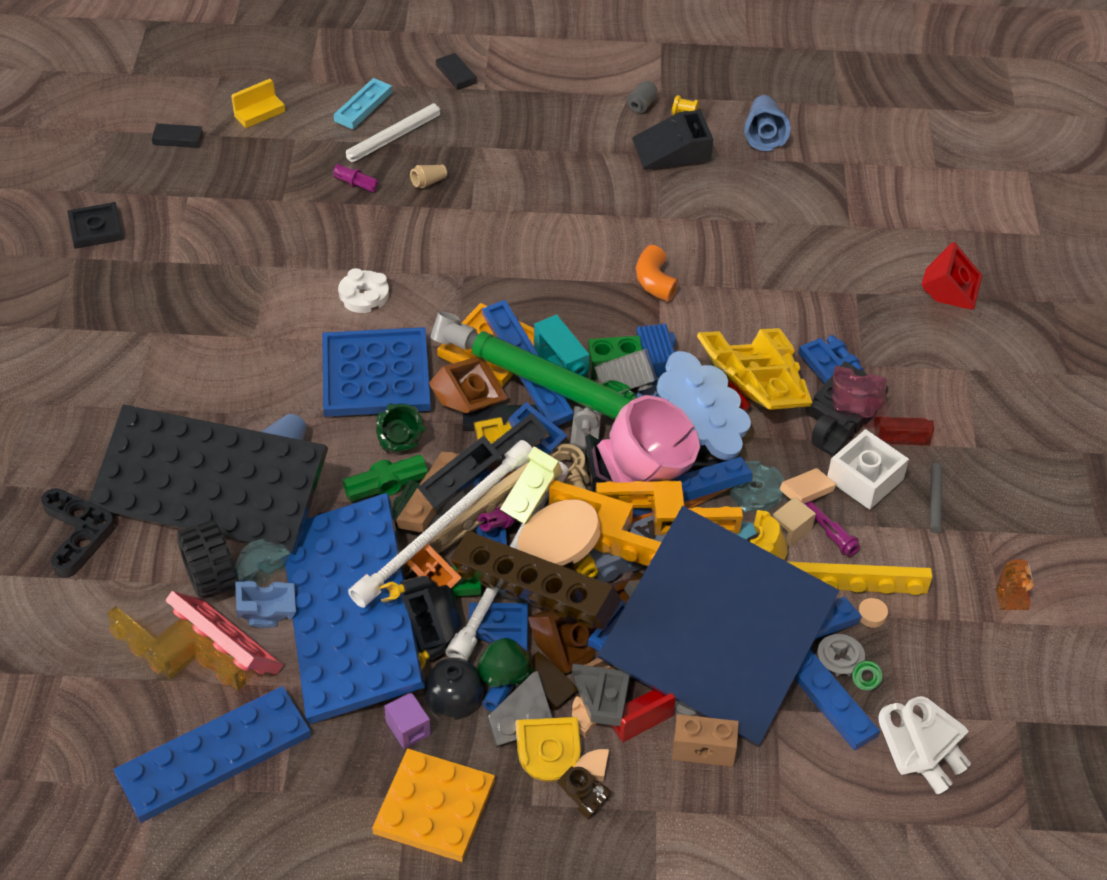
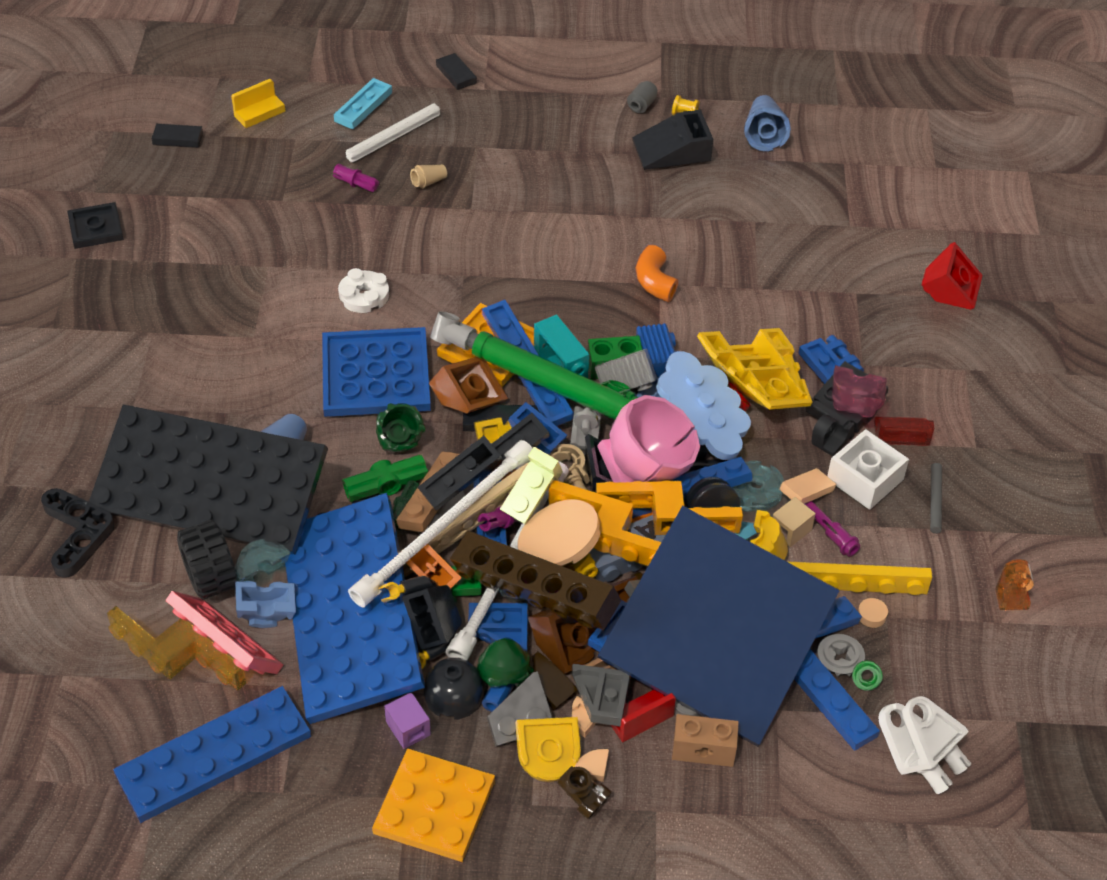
none -> black head [685,477,740,508]

